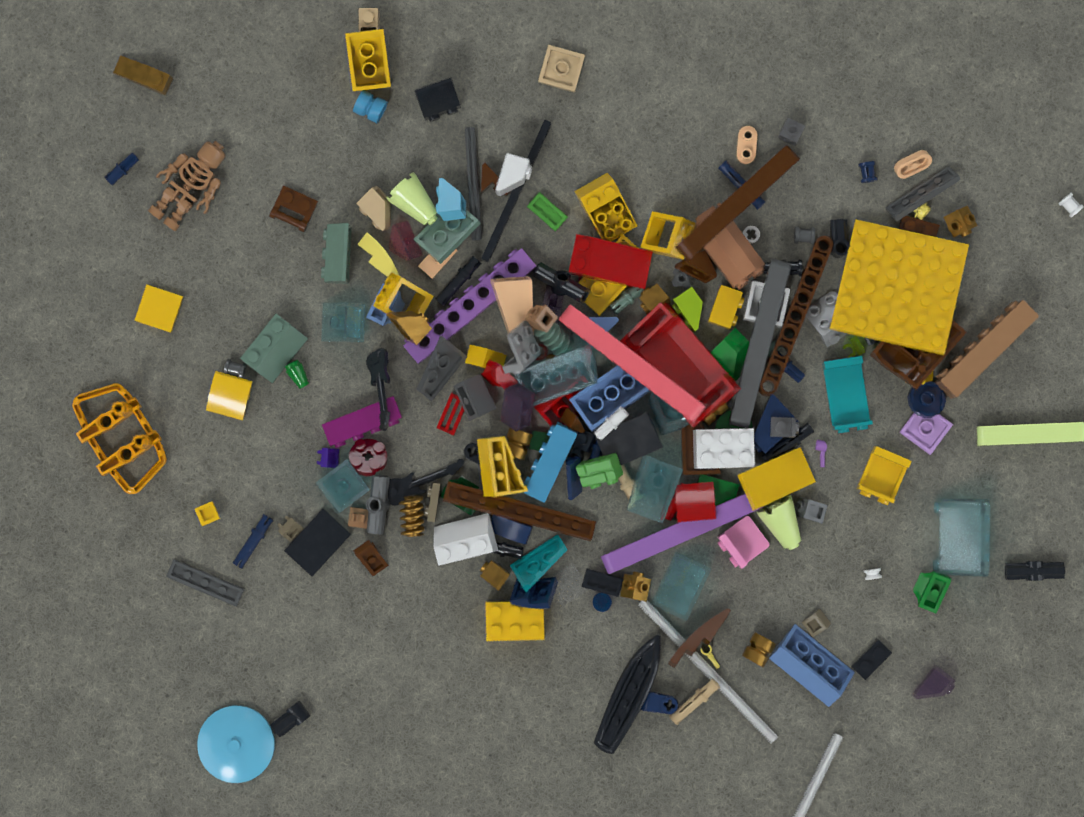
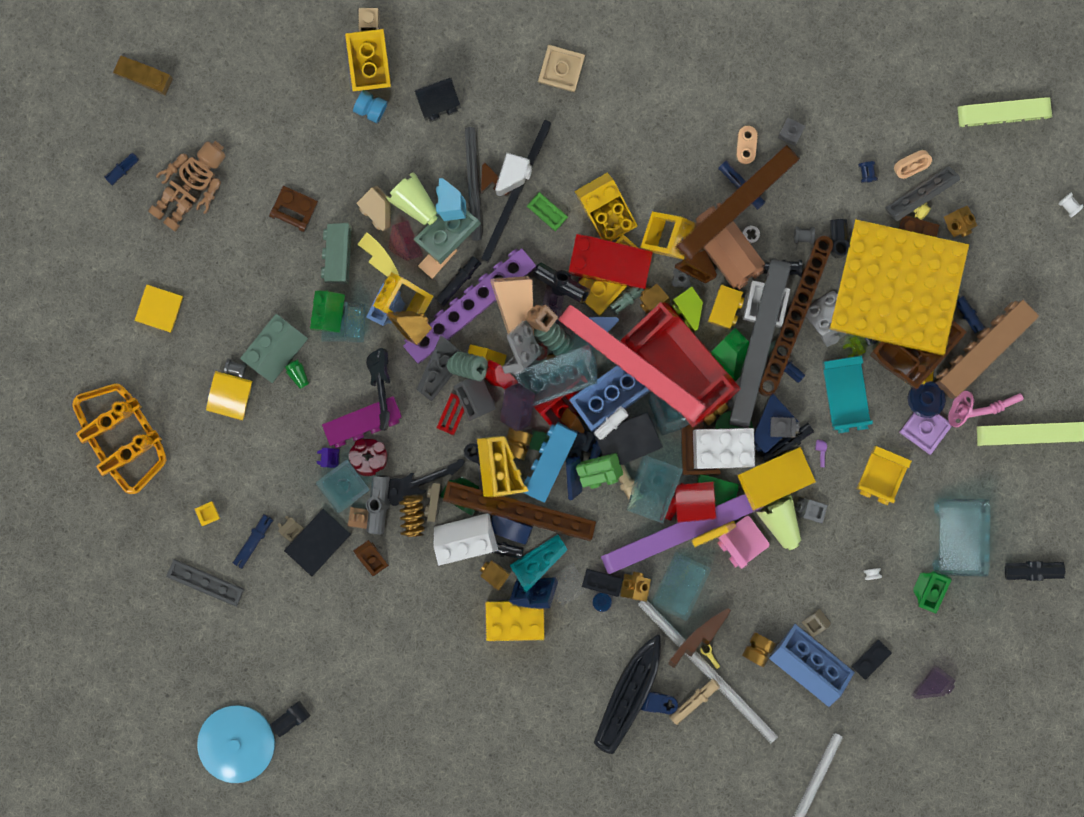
none -> green slope [310,290,345,333]
none -> sand green piece [447,351,488,381]
none -> yellow tile [692,521,736,547]
none -> bright pink dish [948,391,1023,427]
none -> dark blue pin [956,296,985,334]
none -> yellowish green beam [957,97,1052,127]

